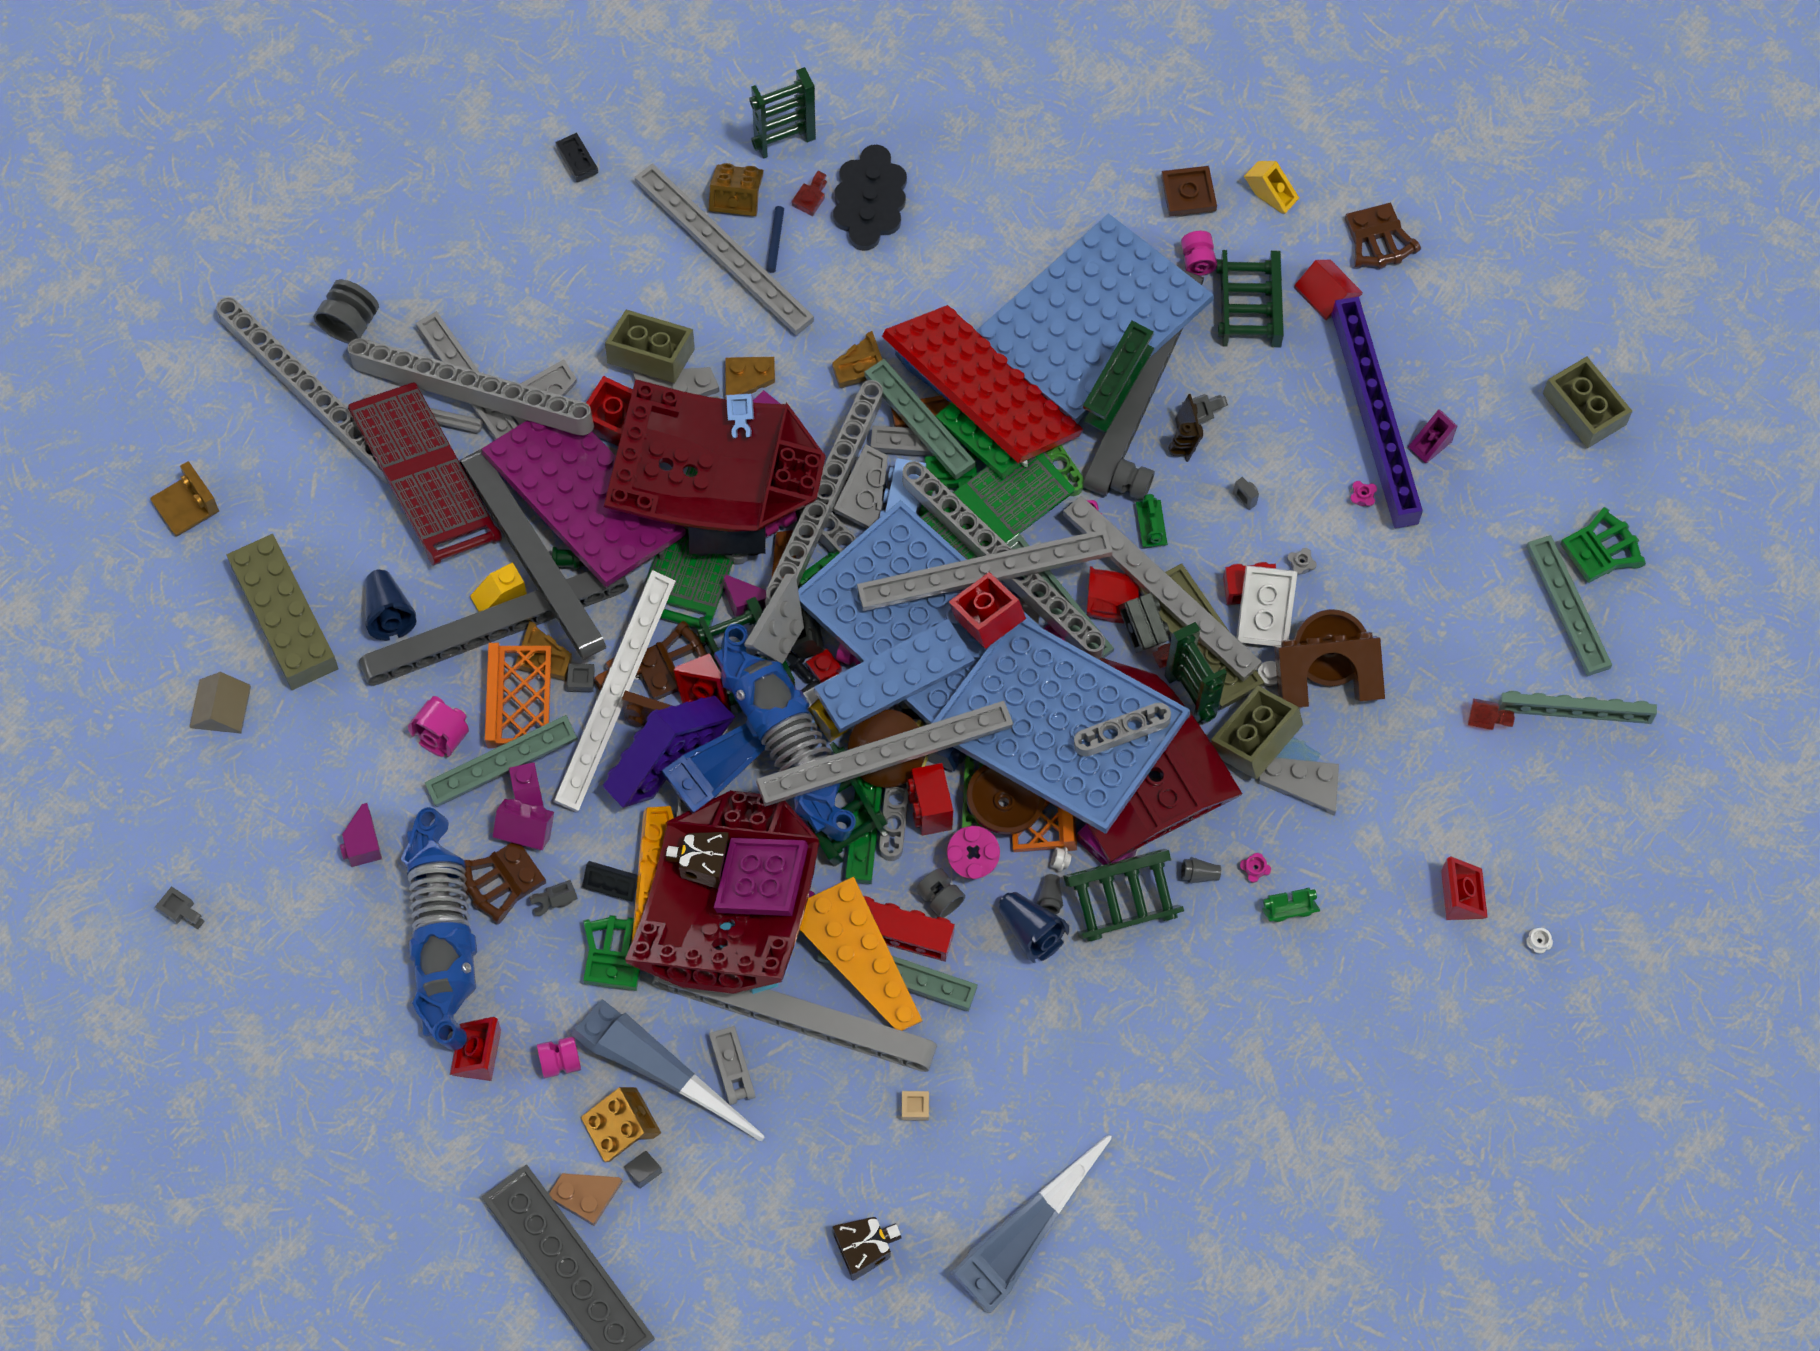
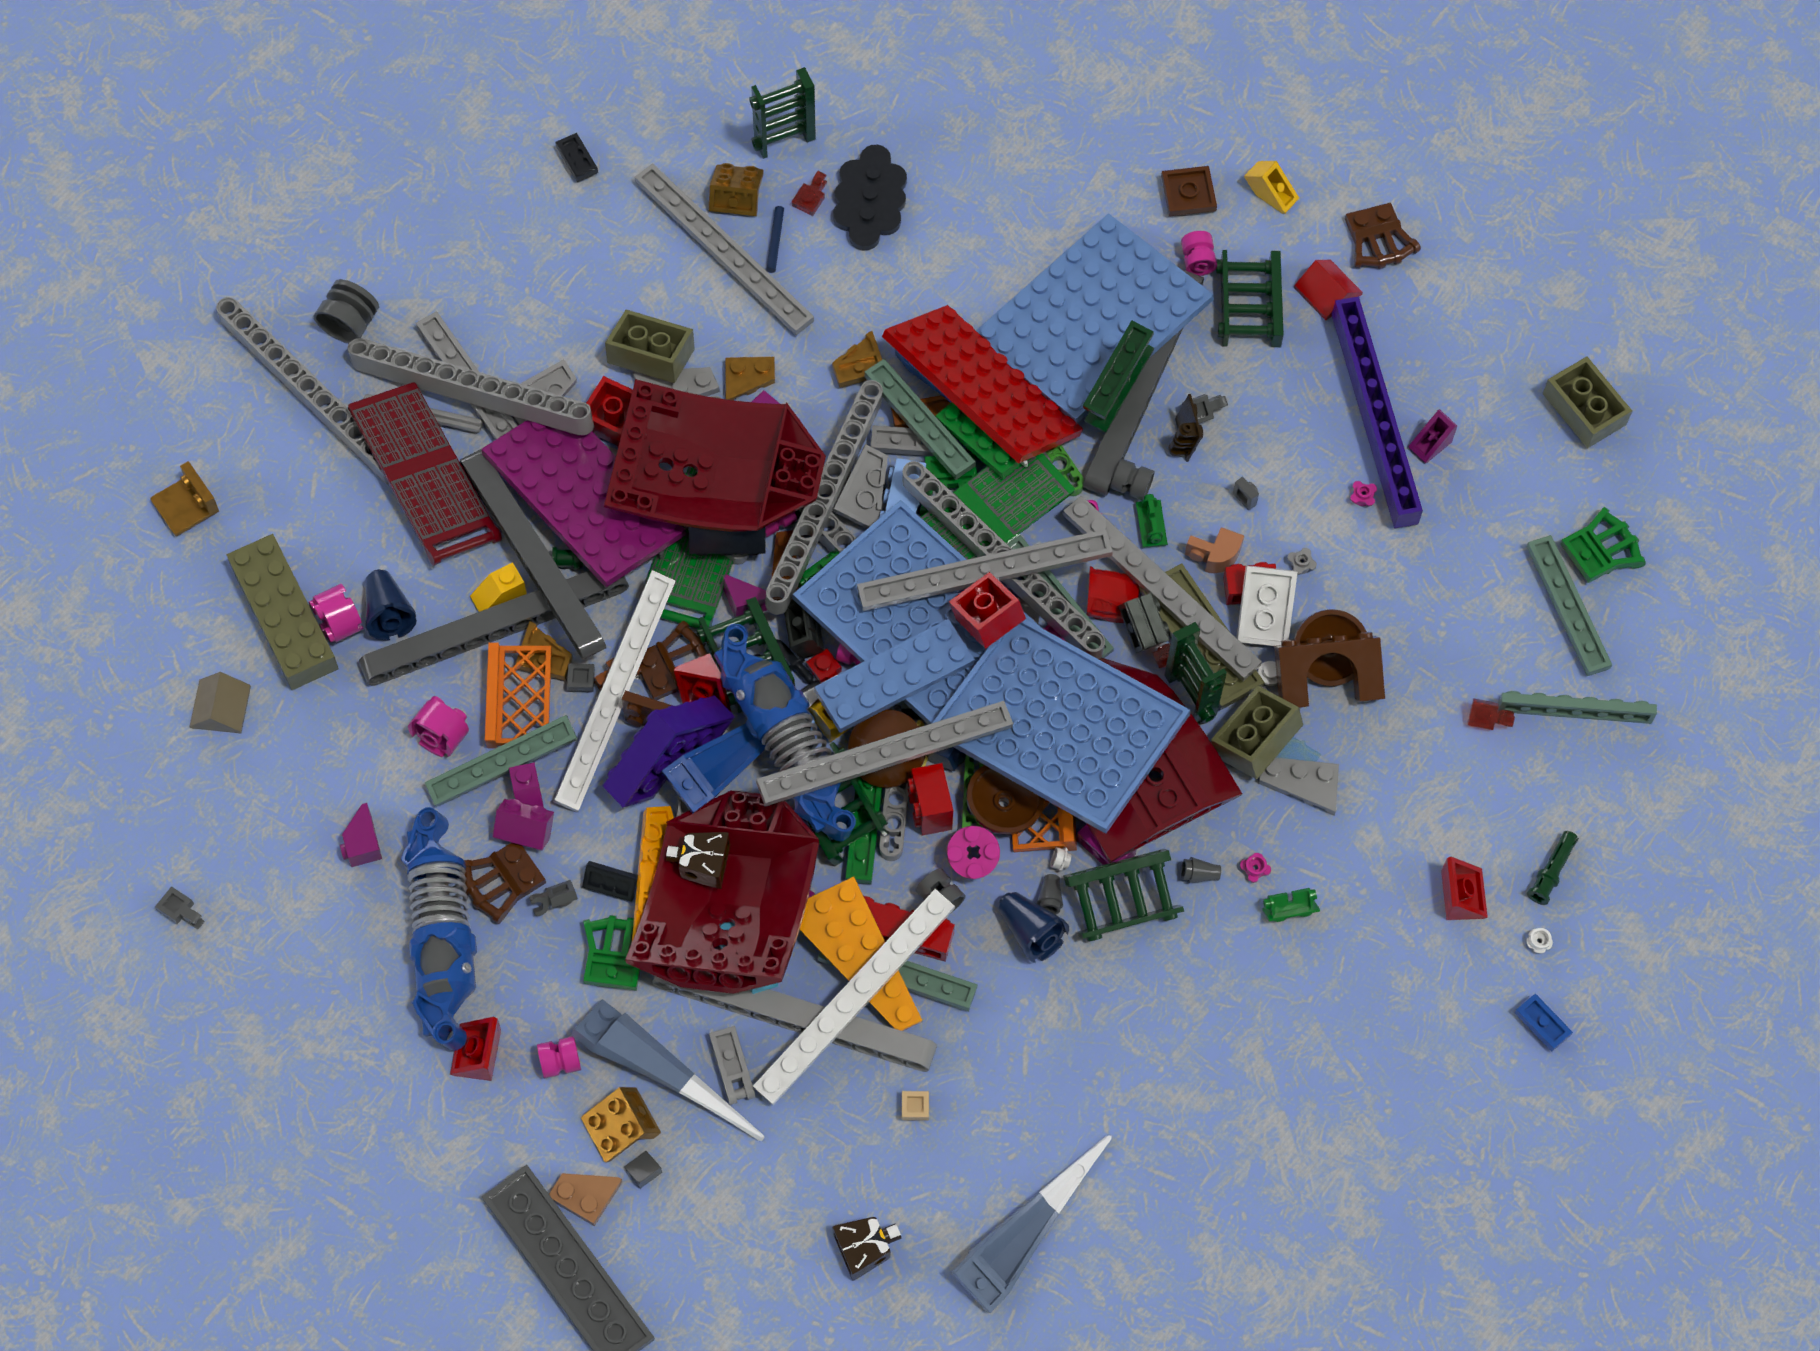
magenta plate [714,838,808,916] -> none
light blue plate [726,394,754,438] -> none
light grey wing [744,574,804,664] -> none
light grey beam [1074,703,1171,756] -> none
none -> dark pink brick [309,583,364,643]
none -> white plate [753,889,955,1106]
none -> nougat brick [1185,527,1244,573]
none -> blue plate [1515,993,1573,1052]
none -> dark green pin [1527,831,1579,905]

